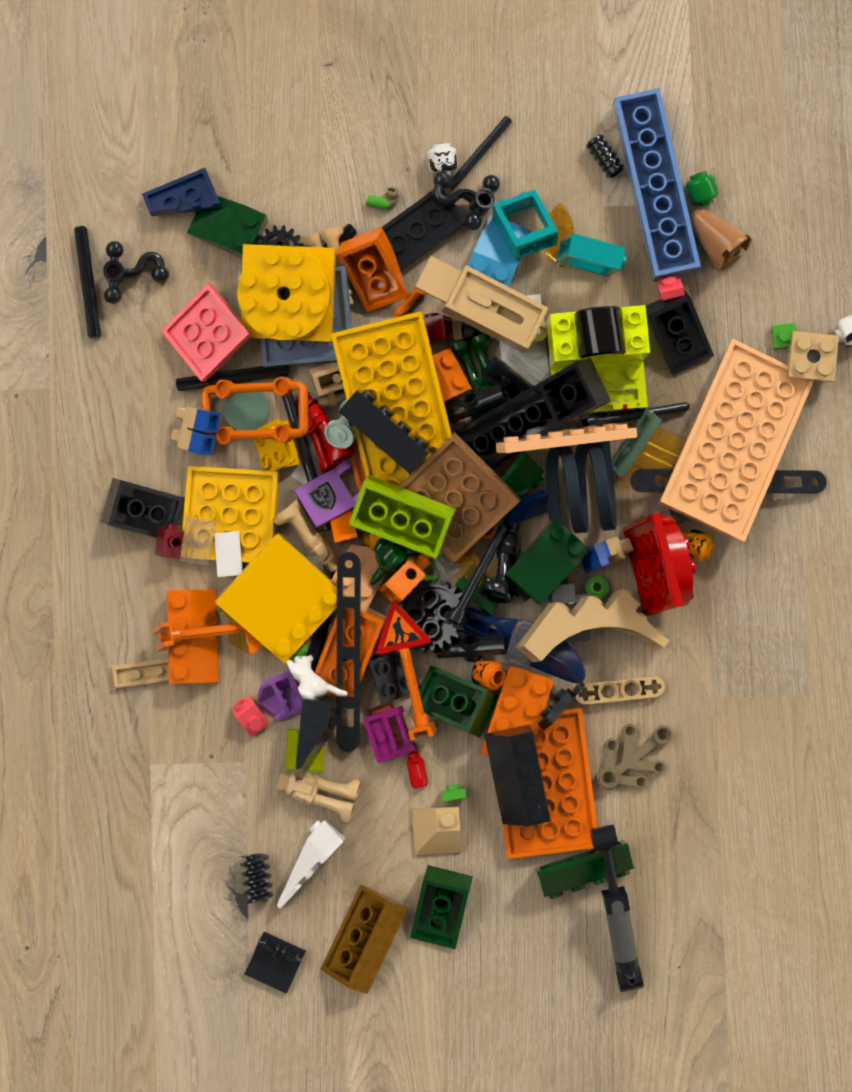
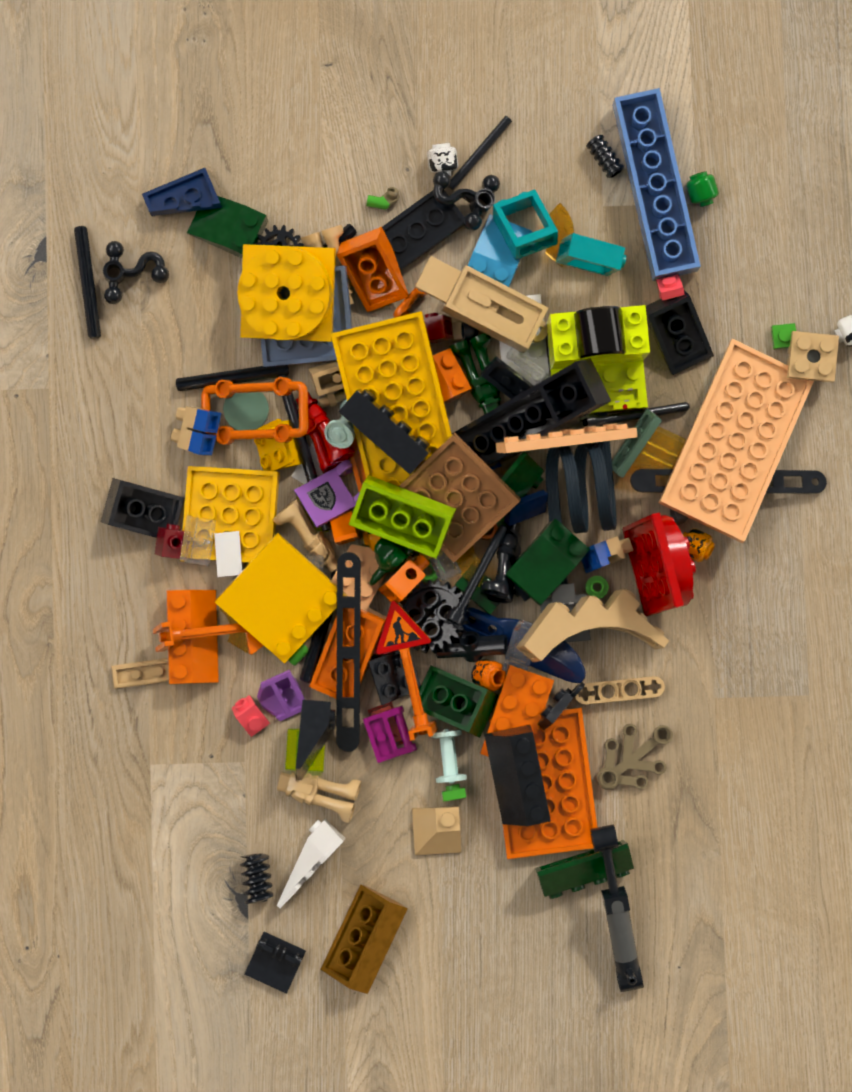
coral plate [161,283,253,382] -> none
white animal [286,655,348,701] -> none
red piece [407,750,428,789] -> none
dark green slope [410,865,473,949] -> none
black piece [445,384,510,424] -> none
medium nougat cone [690,209,752,271] -> none
none -> light aqua hose [431,729,467,784]

